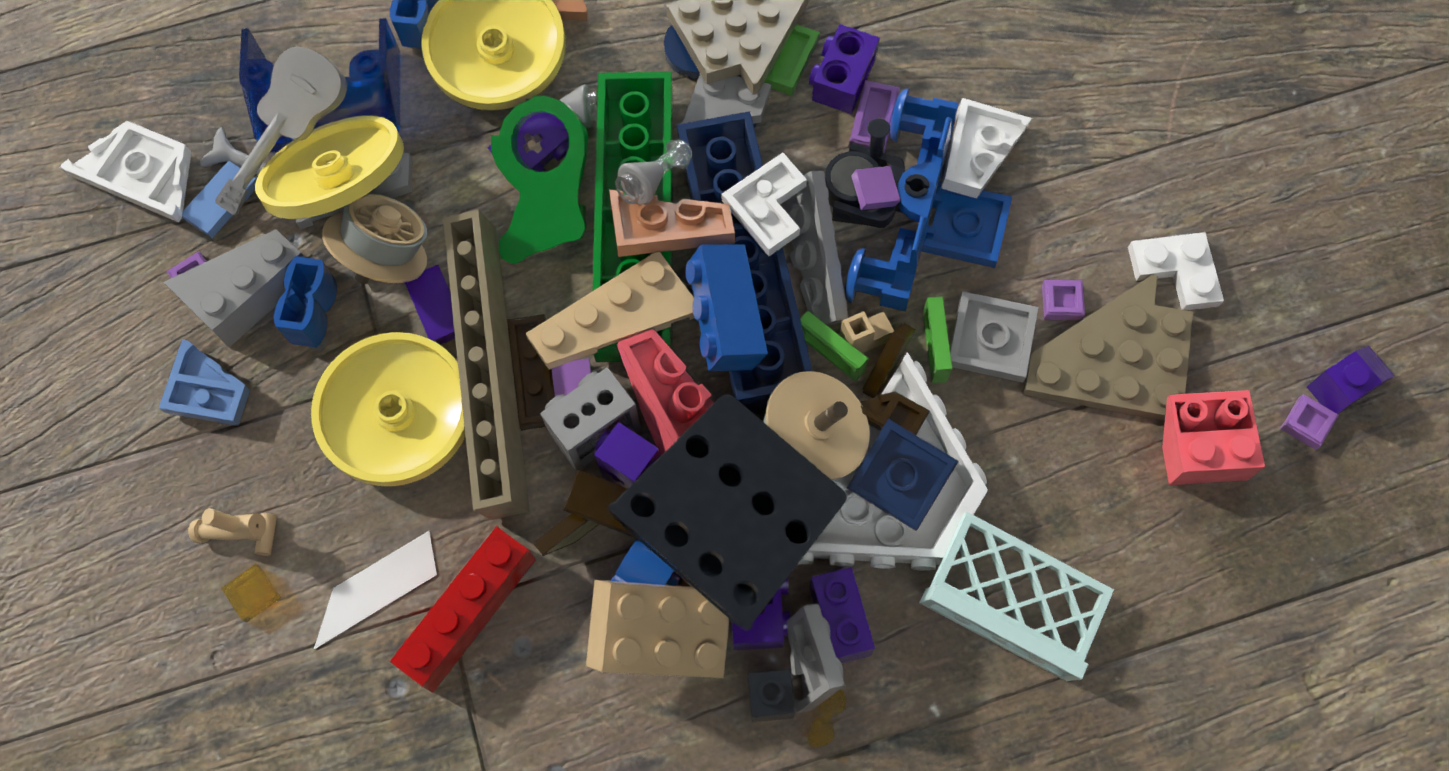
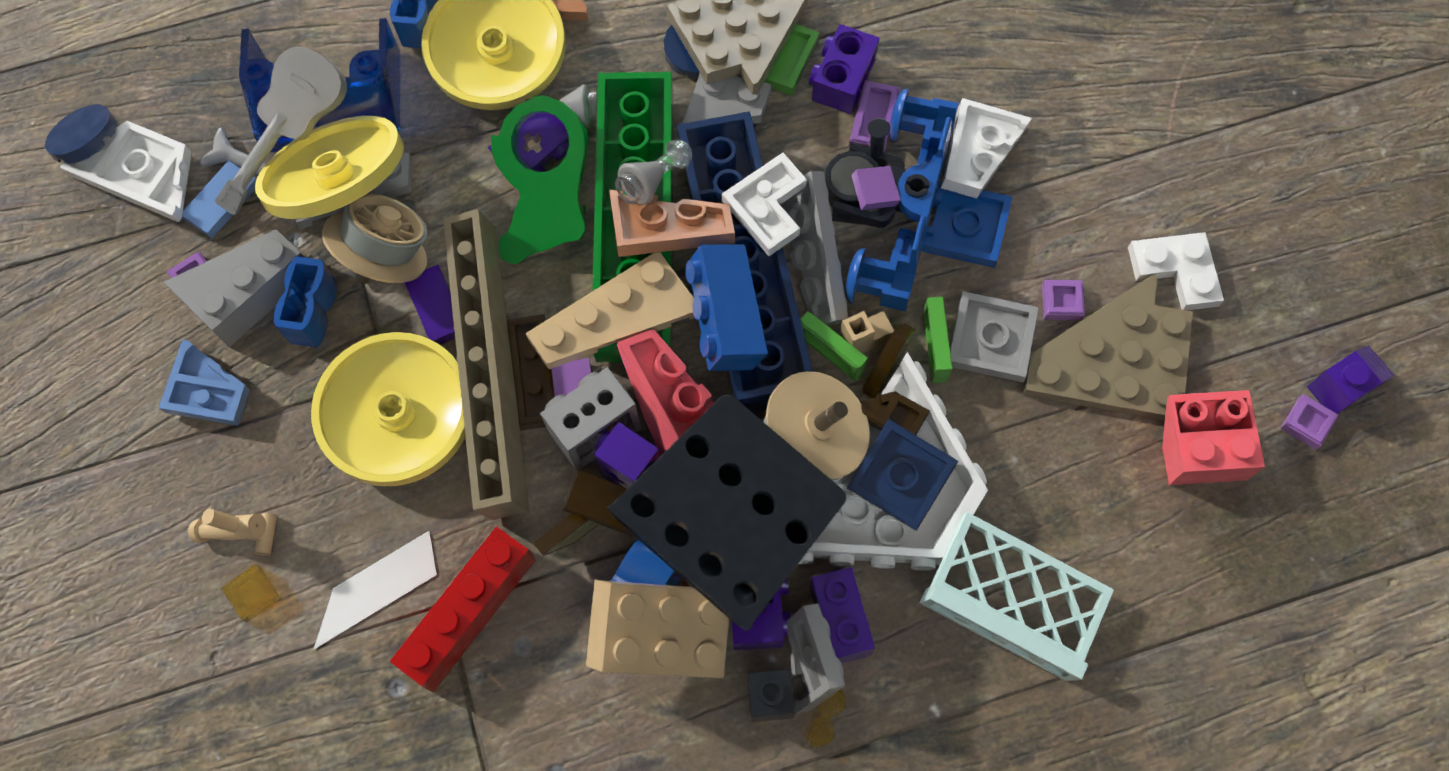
none -> dark blue tile [45,104,117,164]

